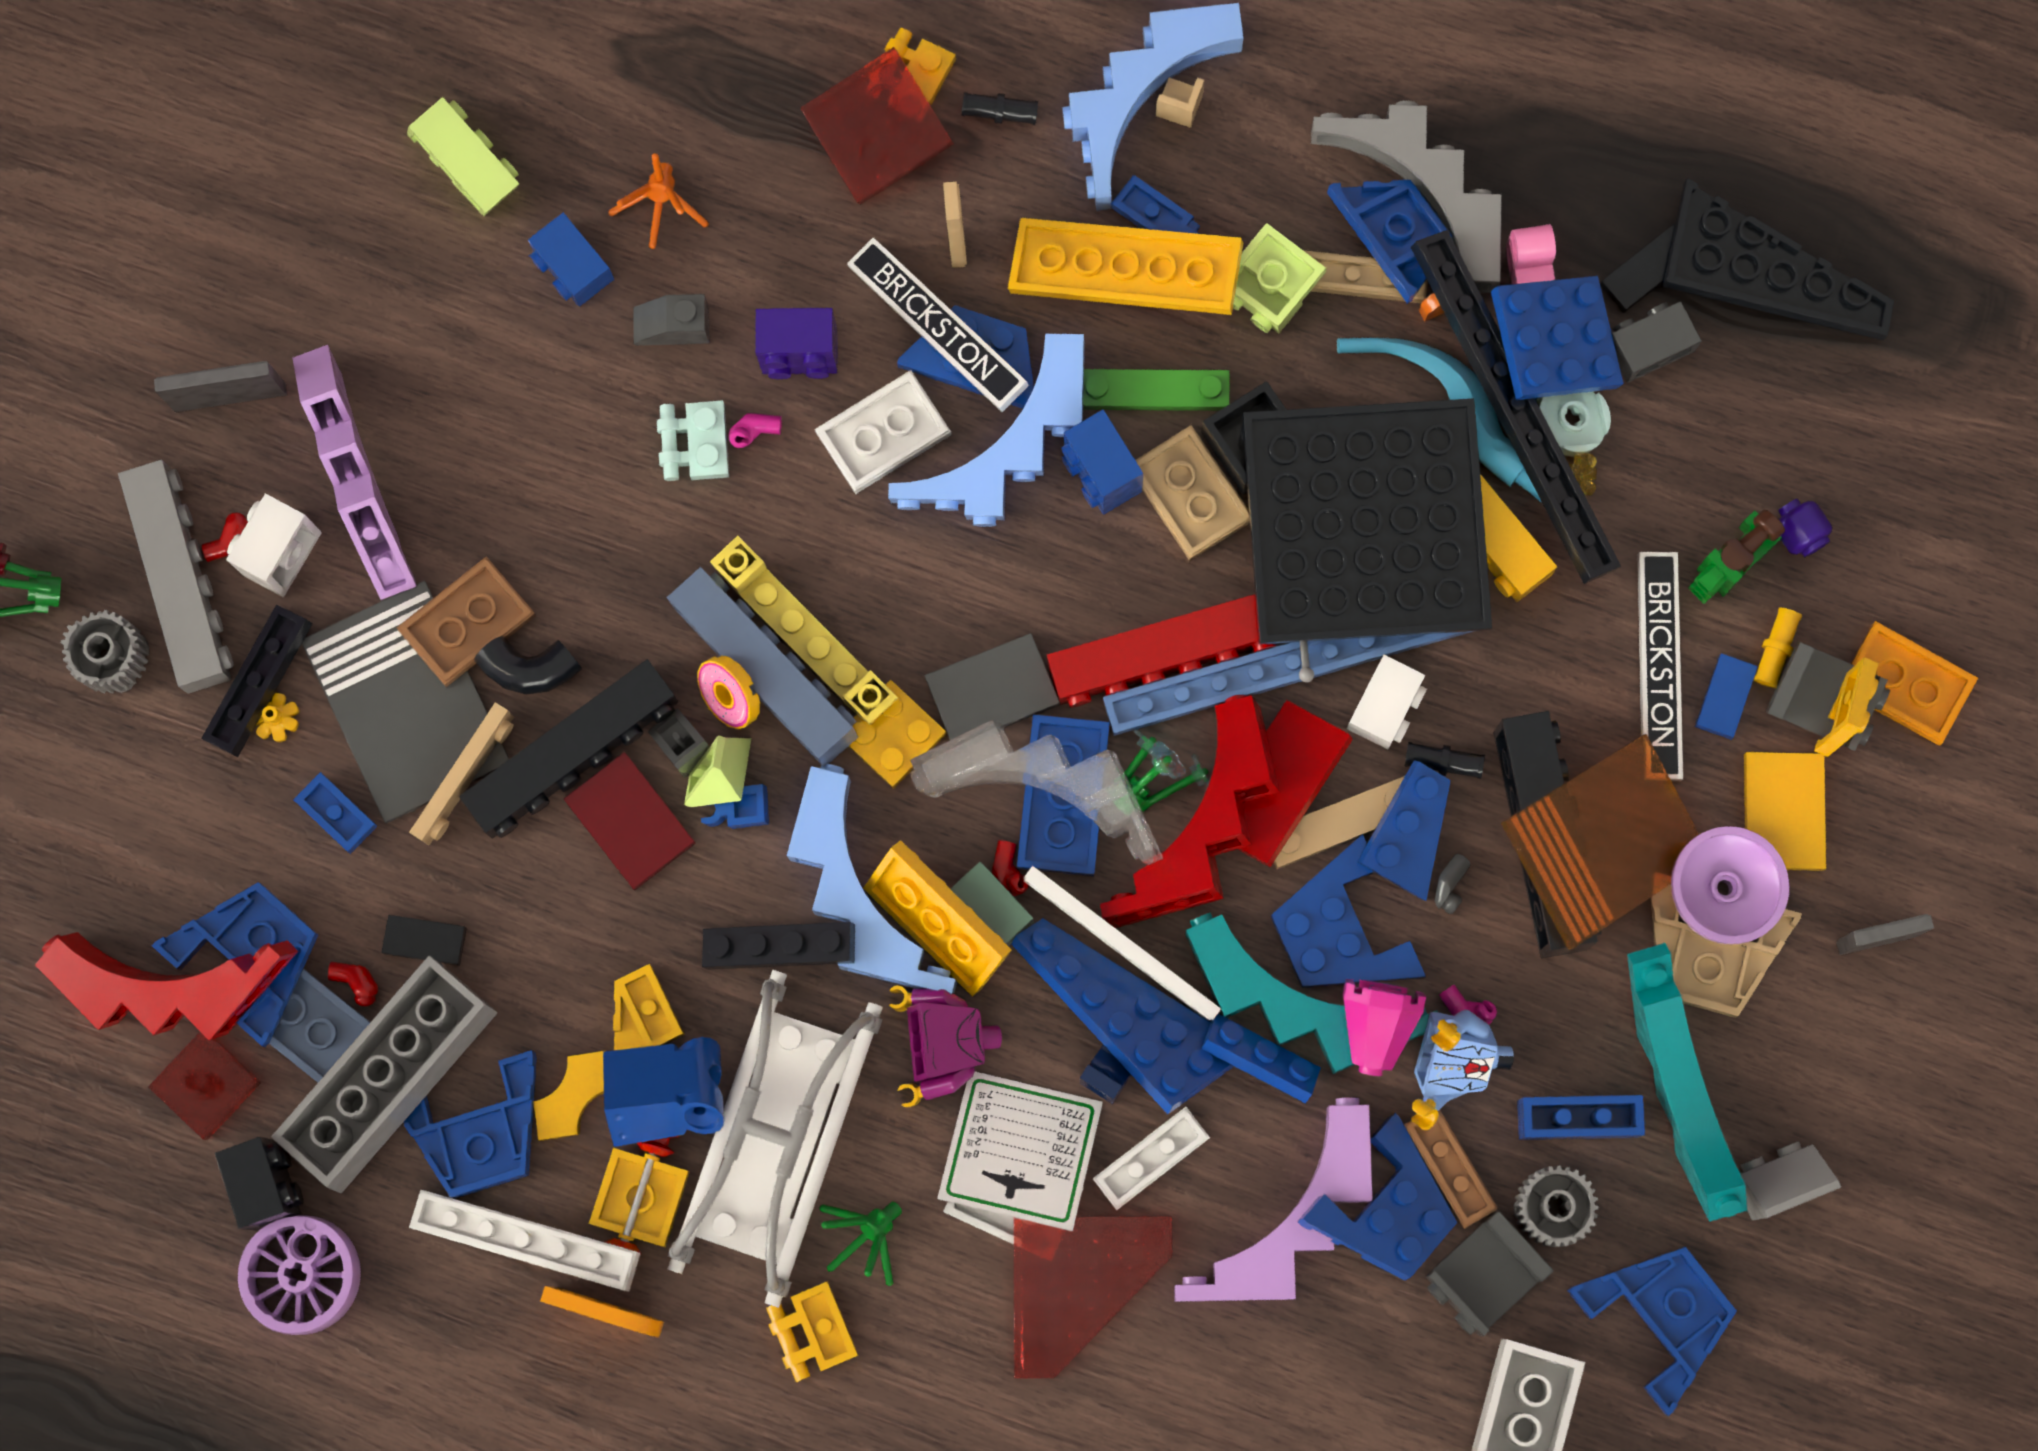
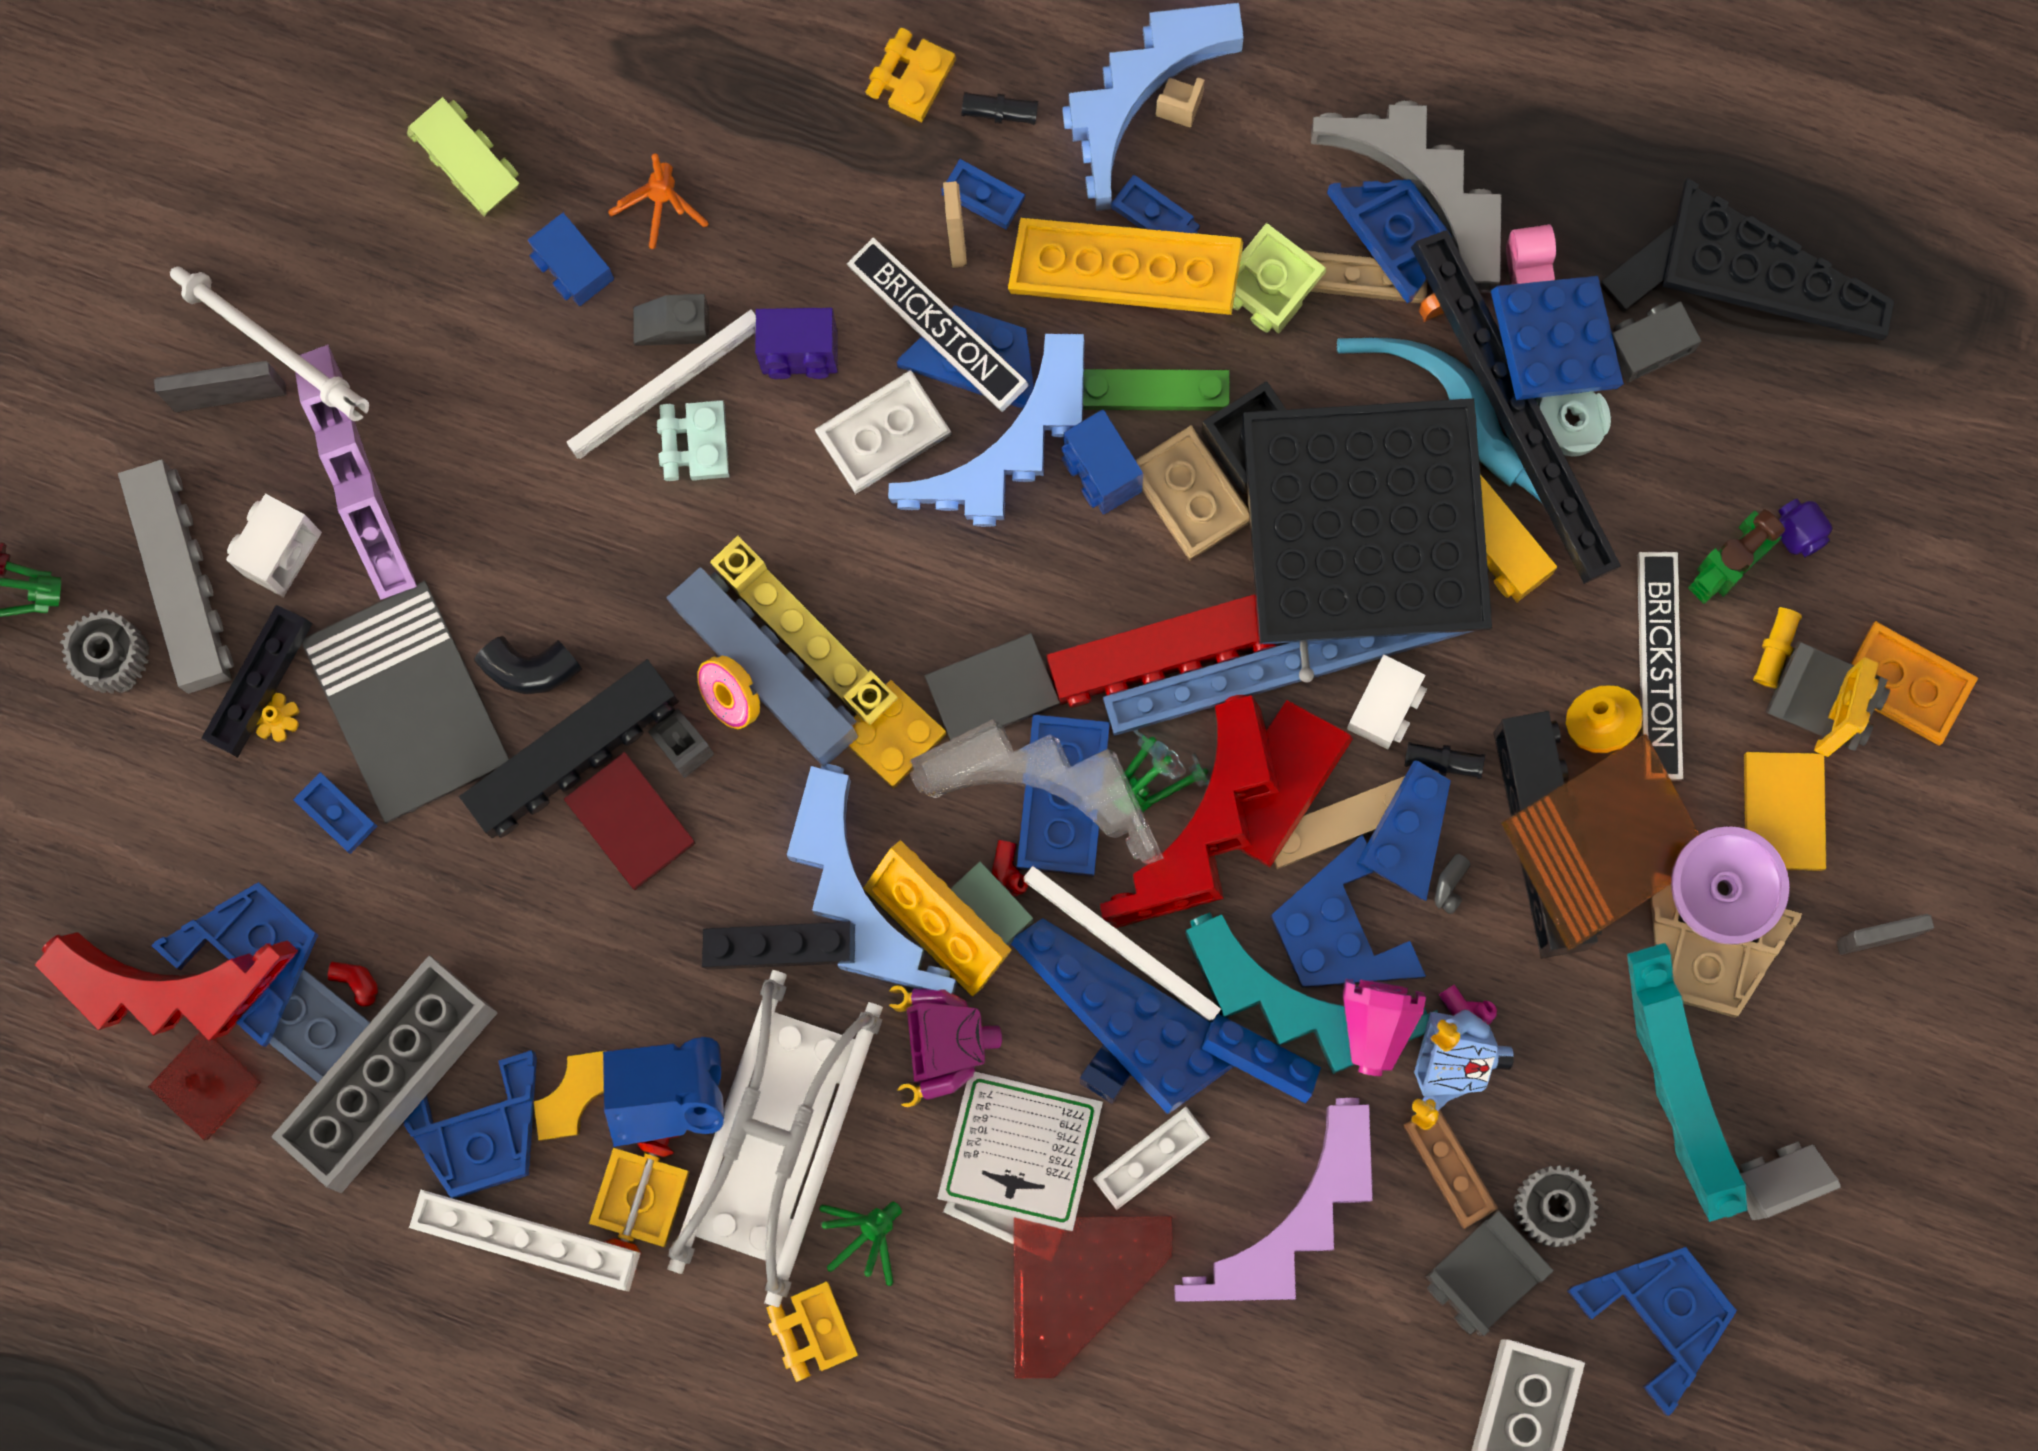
red arm [201,512,248,562] -> none
black brick [215,1137,304,1231] -> none
lavender piece [238,1215,361,1335] -> none
black tile [381,915,467,966] -> none
medium nougat tile [396,557,536,687] -> none
tan plate [409,702,514,845] -> none
light orange tile [540,1286,664,1337] -> none
yellow wing [613,964,685,1050] -> none
yellowish green slope [684,735,751,807] -> none
blue plate [701,784,769,829] -> none
dark pink arm [728,413,782,448] -> none
clear red plate [800,47,954,205] -> none
blue wing [1297,1113,1457,1281] -> none
blue brick [1517,1095,1645,1140] -> none
clear yellow plant [1569,452,1597,496] -> none
blue tile [1695,653,1758,740] -> none
none -> white bar [170,266,369,421]
none -> white tile [567,309,756,459]
none -> blue plate [941,159,1025,230]
none -> yellow piece [1565,686,1643,753]

